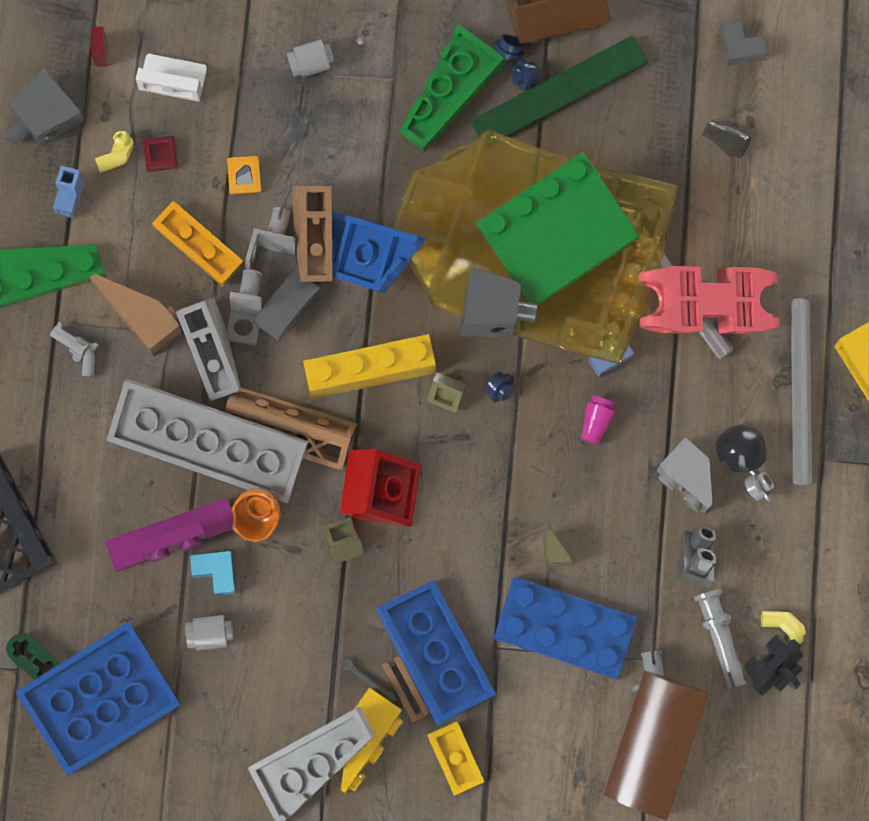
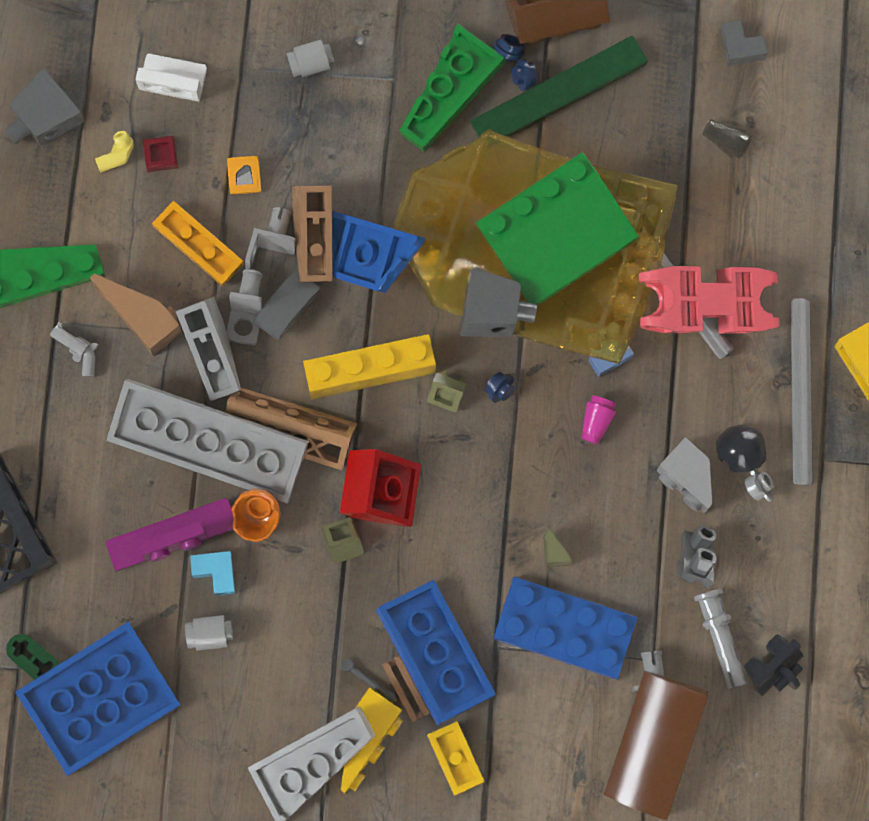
medium blue piece [53,166,85,218] -> none
dark red tile [91,26,108,67] -> none
light yellow arm [761,611,806,644] -> none

